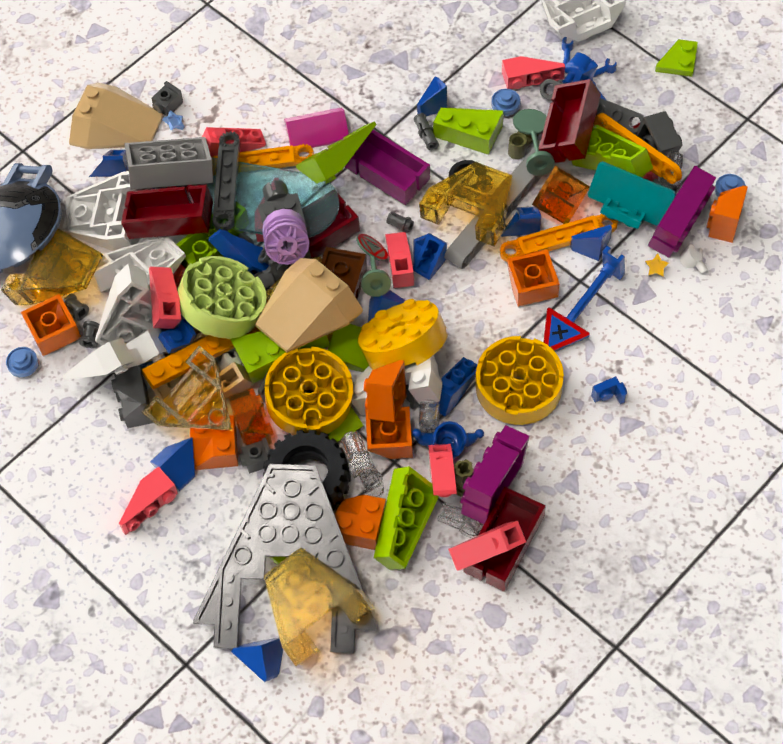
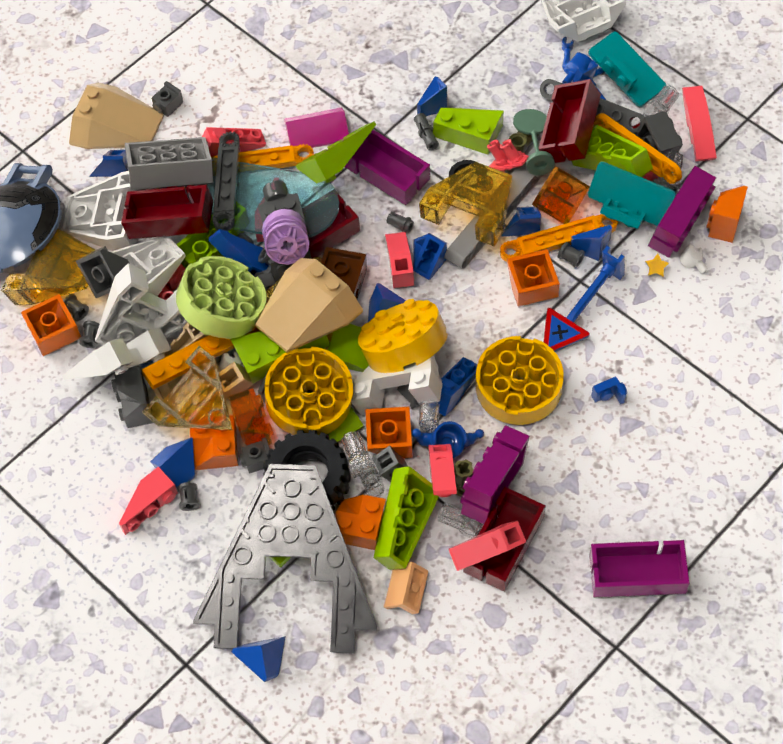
medium blue plate [6,347,39,378] -> none
coral slope [149,267,181,329] -> none
blue bracket [158,319,196,354] -> none
light blue piece [162,110,184,130] -> none
clear yellow wedge [264,547,375,666] -> none
sand green piece [356,234,391,297] -> none
orange slope [363,360,407,422] -> none
medium blue plate [491,89,521,116] -> none
coral slope [502,56,565,89] -> none
lime wing [655,39,698,77] -> none
medium blue plate [715,174,746,197] -> none
none -> dark grey slope [76,246,130,298]
none -> dark grey bush [177,482,199,511]
none -> dark grey brick [372,446,408,482]
none -> light nougat panel [384,562,428,614]
none -> coral connector [487,139,529,172]
none -> dark grey bush [557,242,585,268]
none -> teal bracket [588,31,666,107]
none -> magenta piece [589,540,690,598]
none -> clear piece [643,85,679,116]
none -> coral slope [682,86,717,162]

